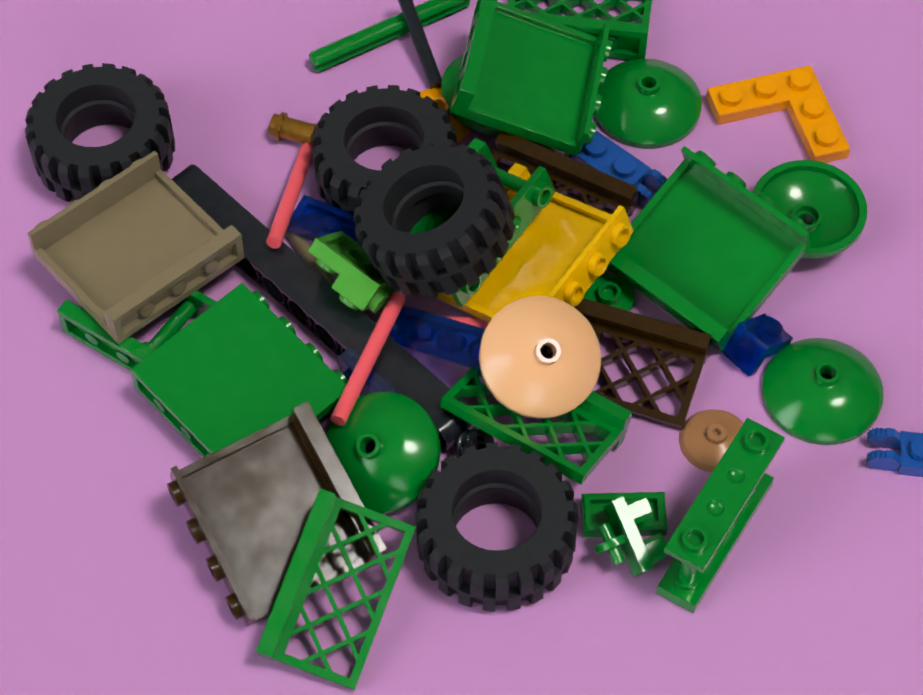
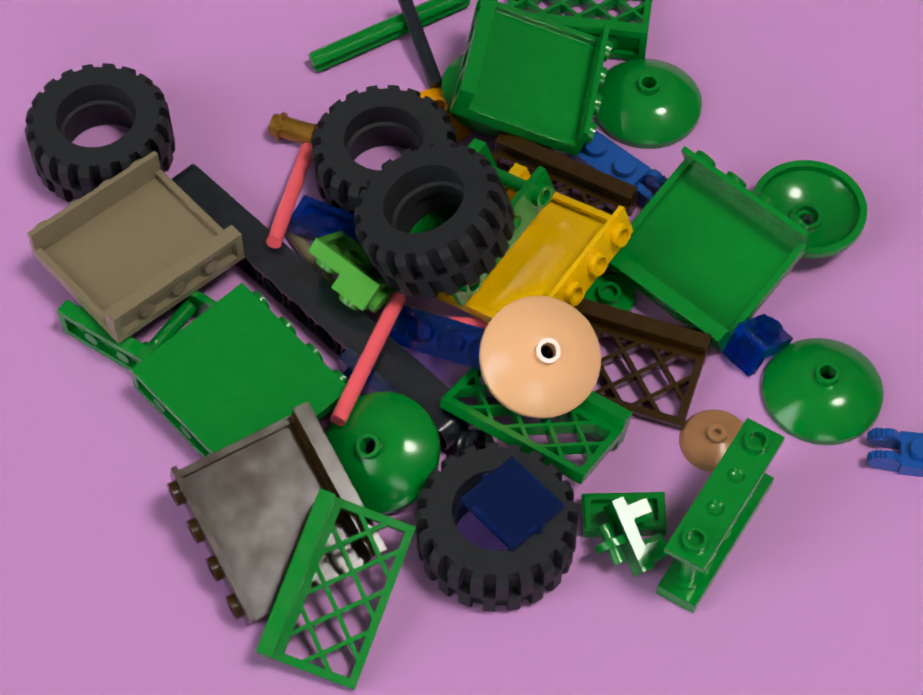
light orange plate [706,65,850,163] -> none
none -> clear blue piece [461,456,564,552]

